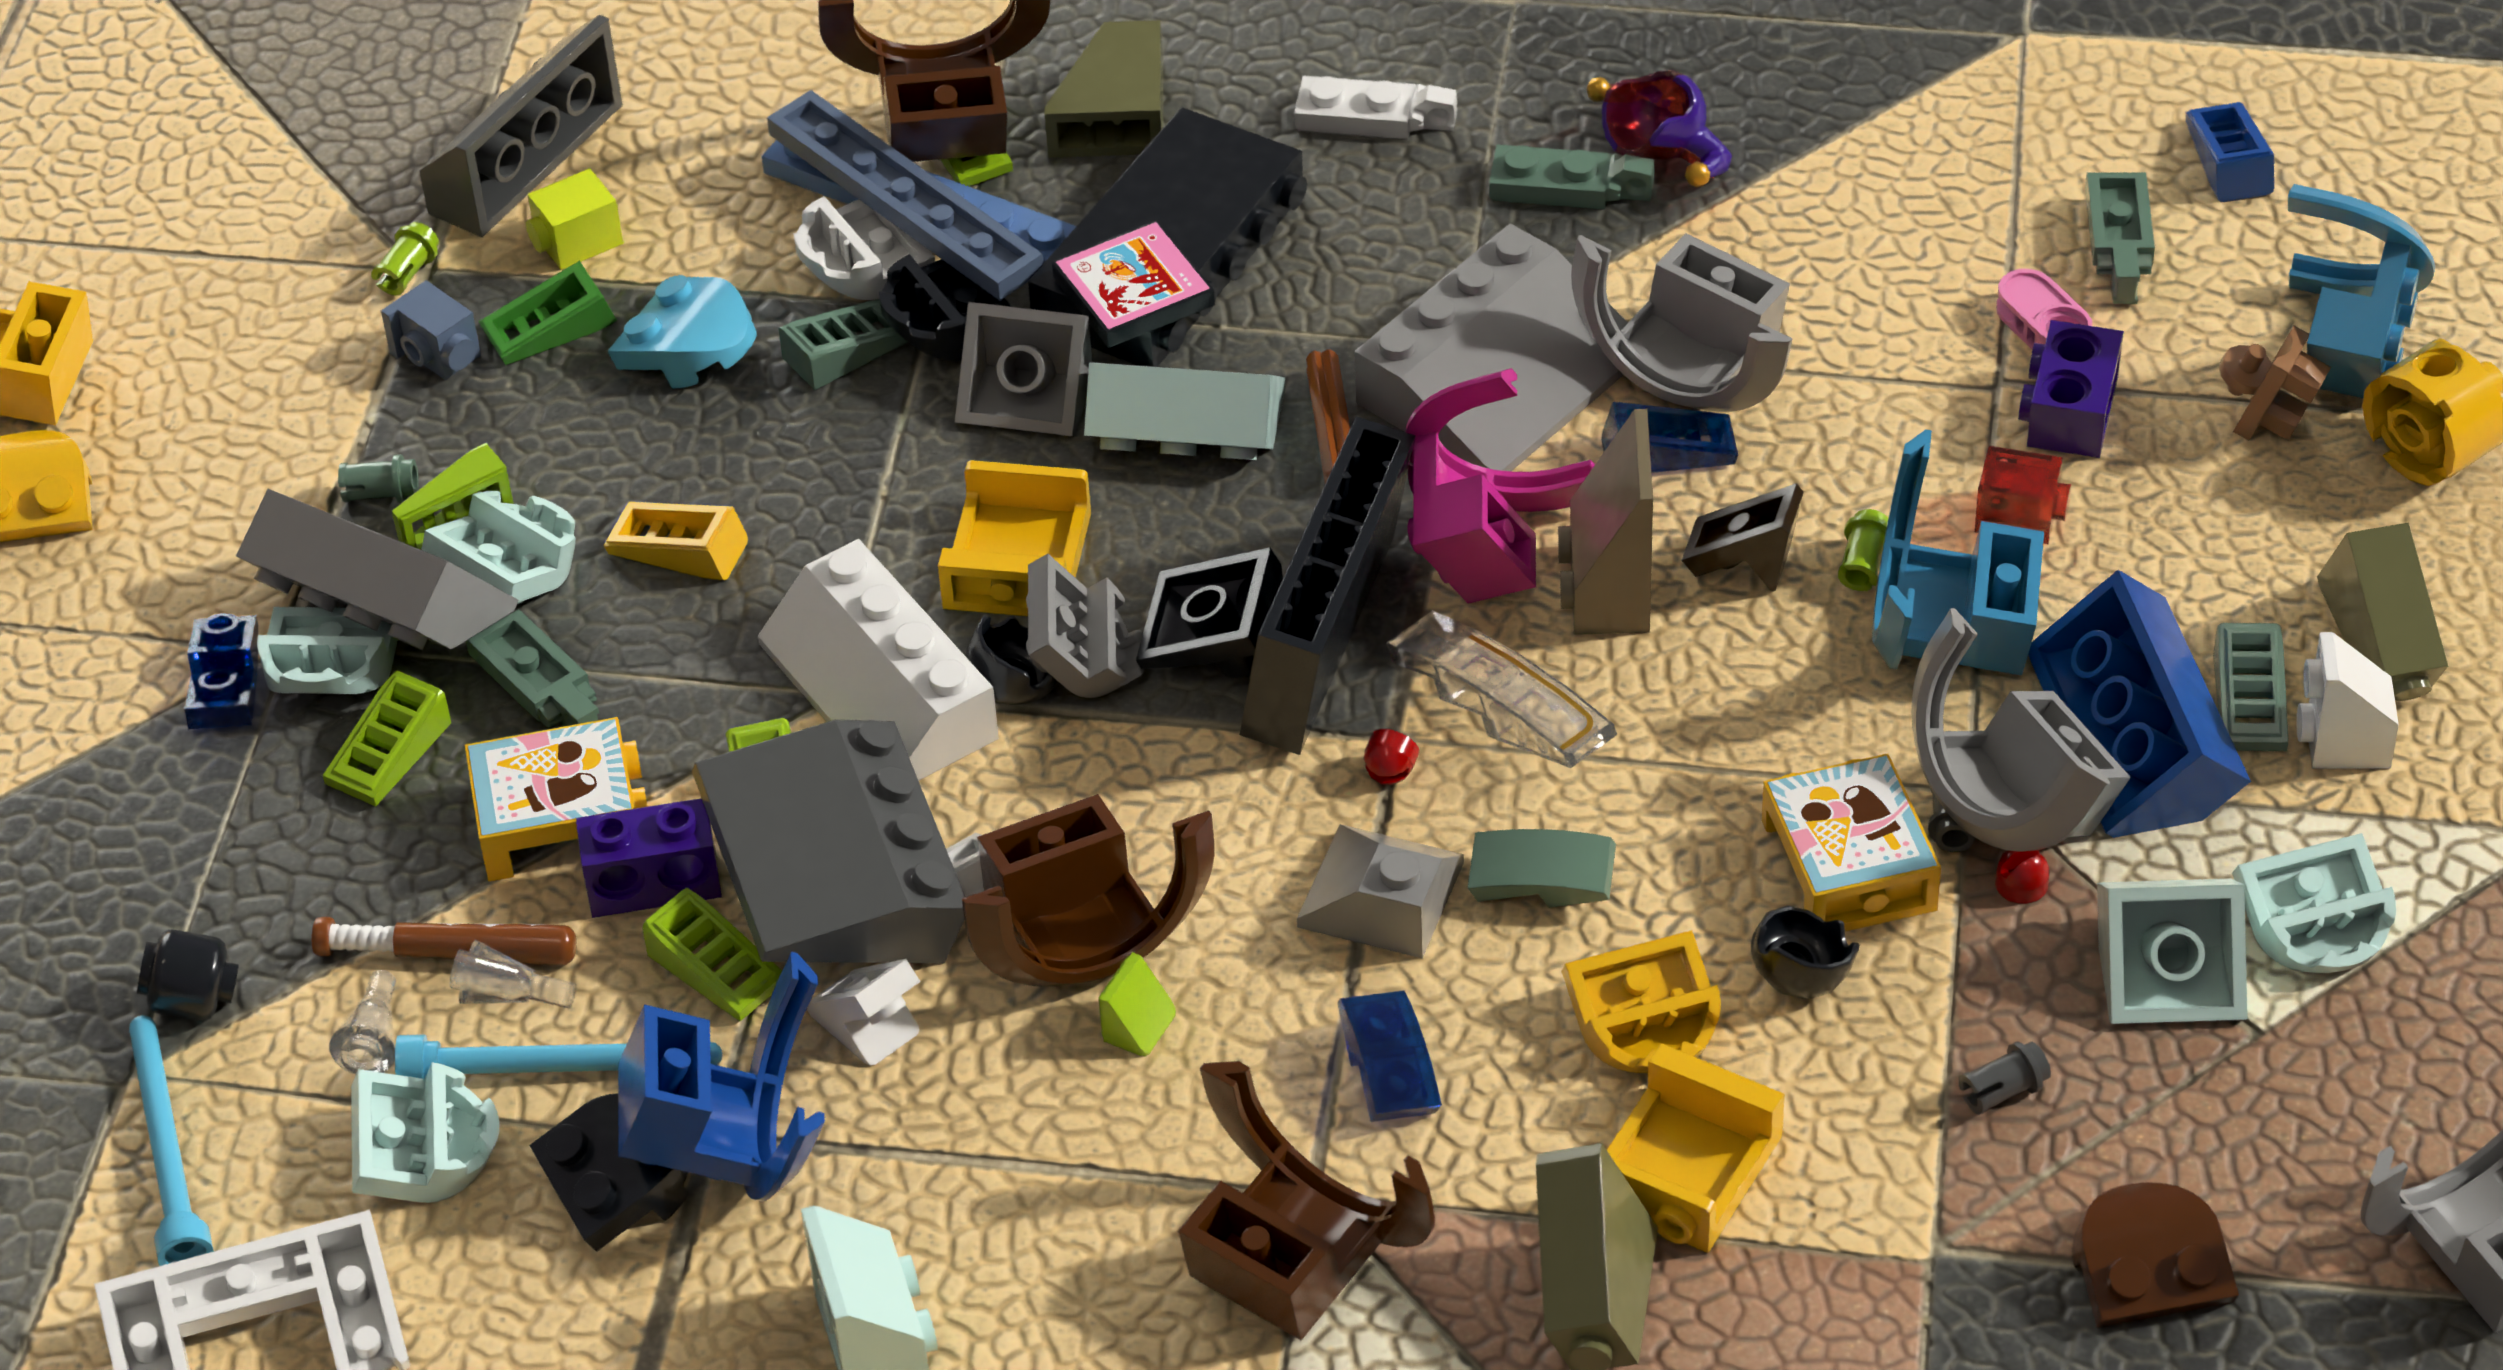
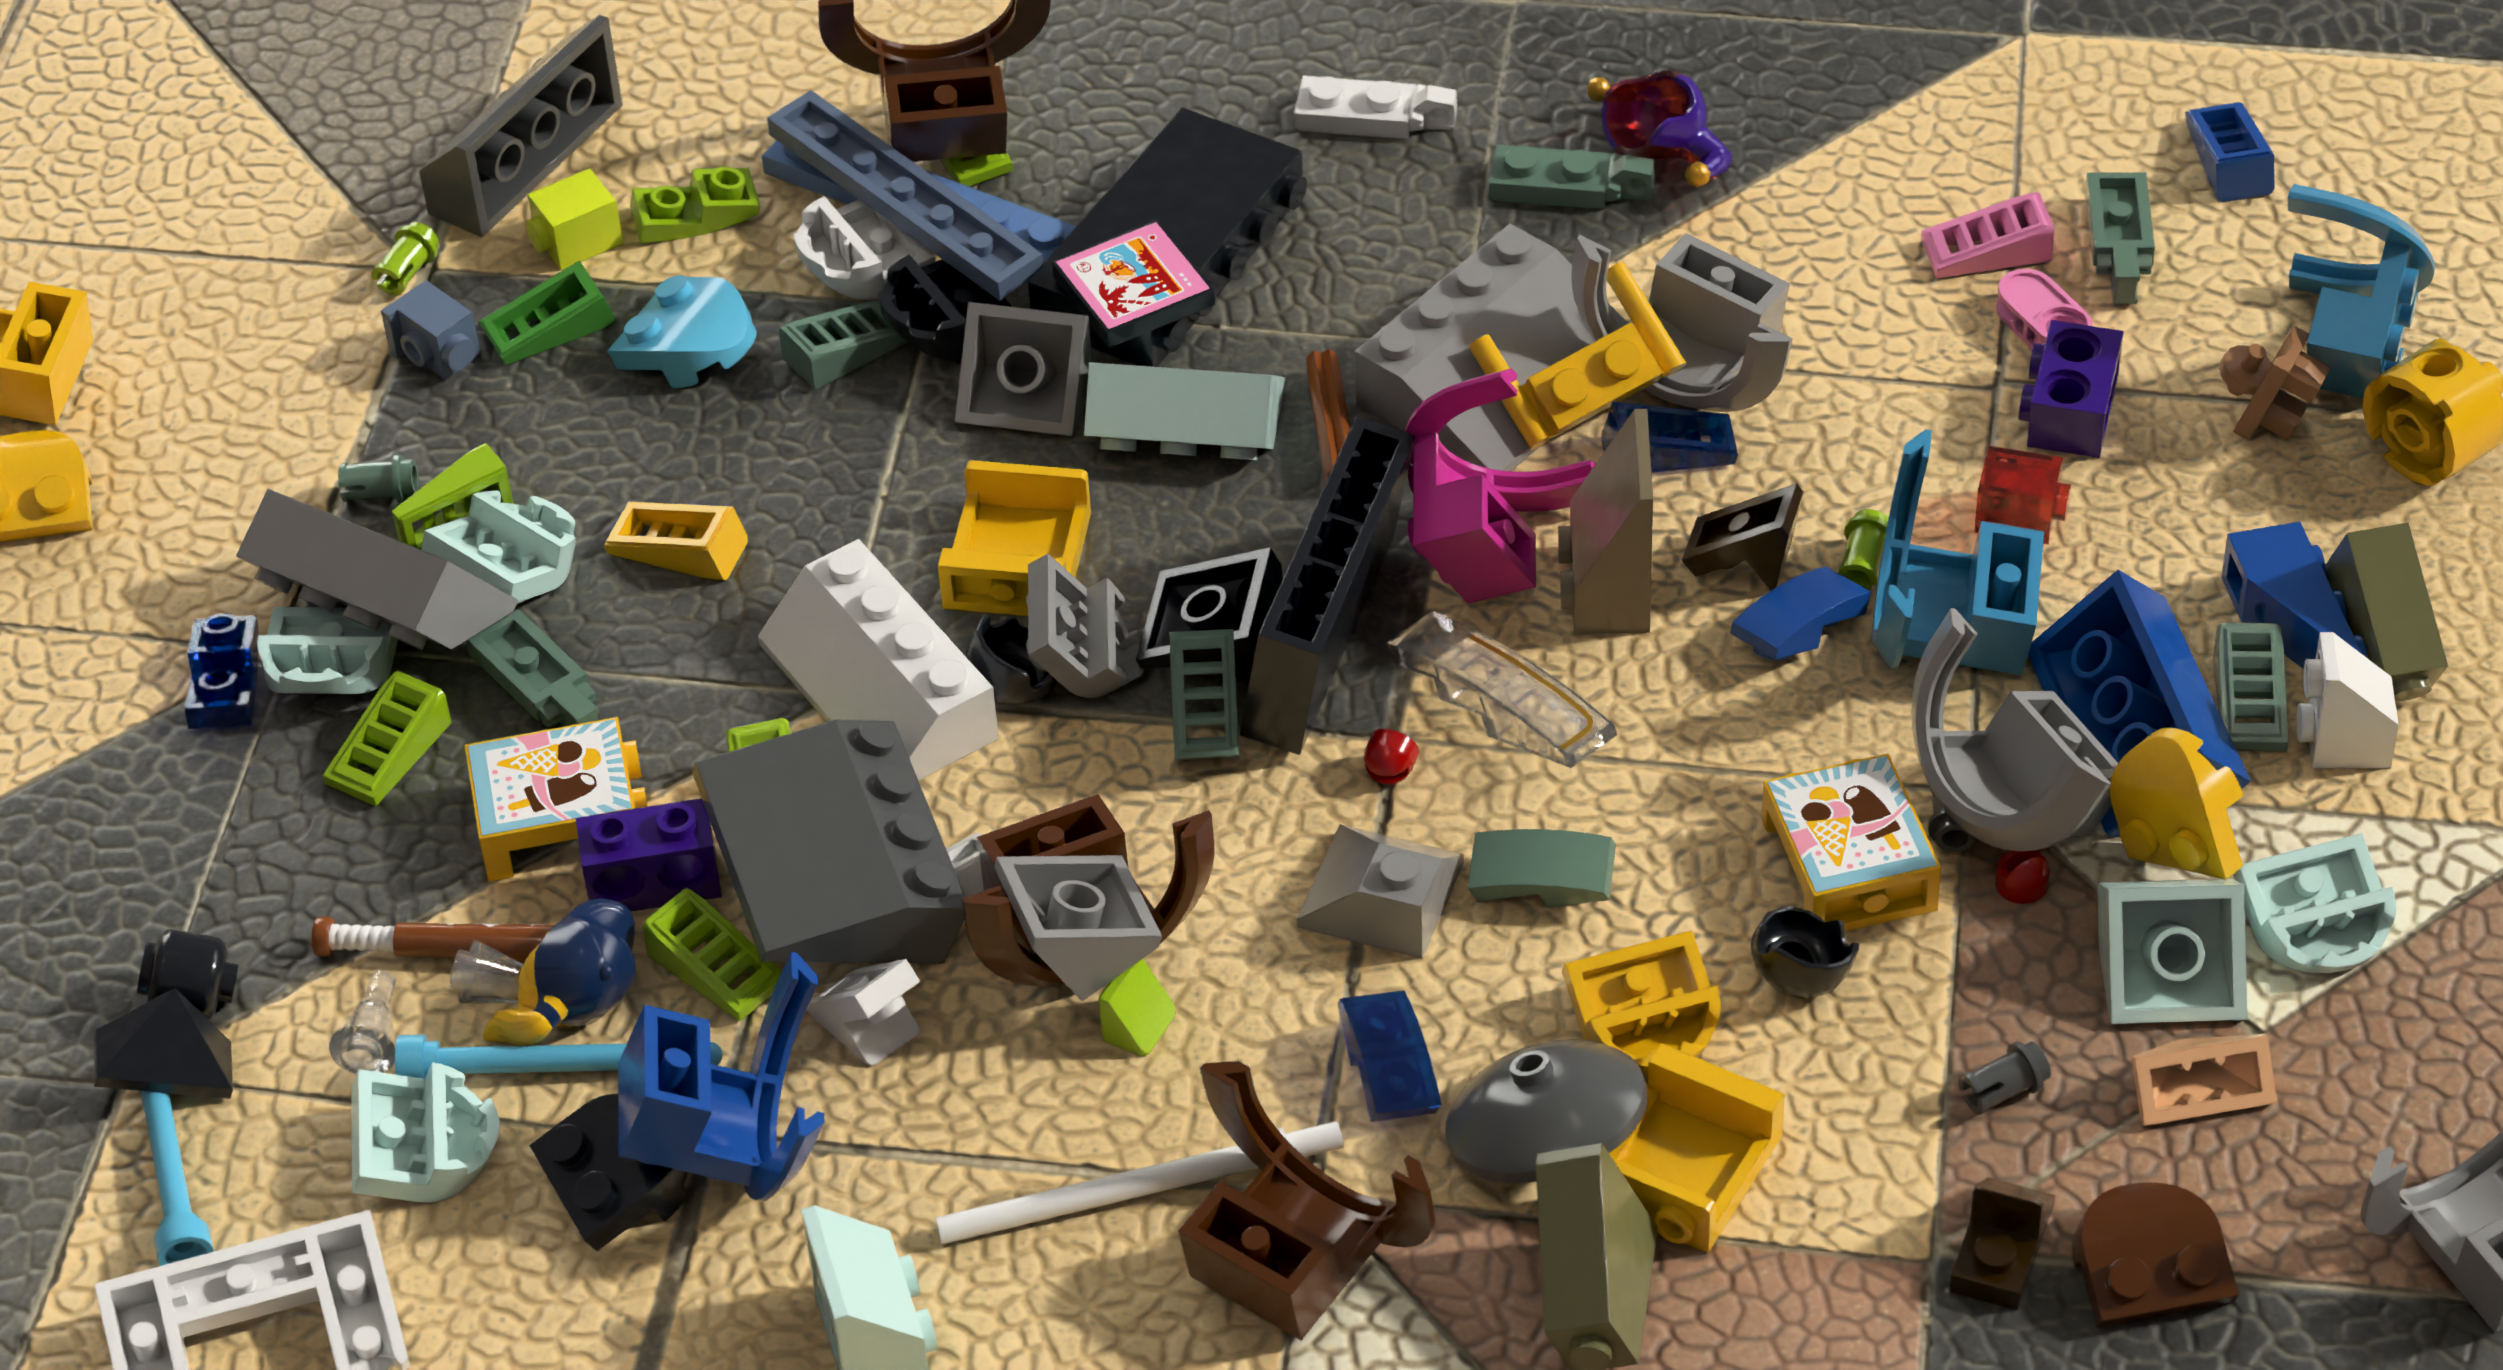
olive slope [1044,20,1163,158] -> none
none -> black slope [94,988,233,1099]
none -> dark blue hair [483,898,636,1046]
none -> lime slope [630,167,760,243]
none -> white bar [935,1121,1344,1245]
none -> light grey slope [994,855,1162,1001]
none -> sand green slope [1169,629,1240,761]
none -> dark grey dish [1445,1039,1648,1183]
none -> yellow plate [1468,261,1687,450]
none -> blue slope [1730,566,1871,661]
none -> bright pink slope [1921,192,2054,279]
none -> dark brown slope [1949,1177,2055,1310]
none -> yellow slope [2109,728,2244,880]
none -> light nougat slope [2131,1034,2278,1126]
none -> blue slope [2221,521,2368,669]

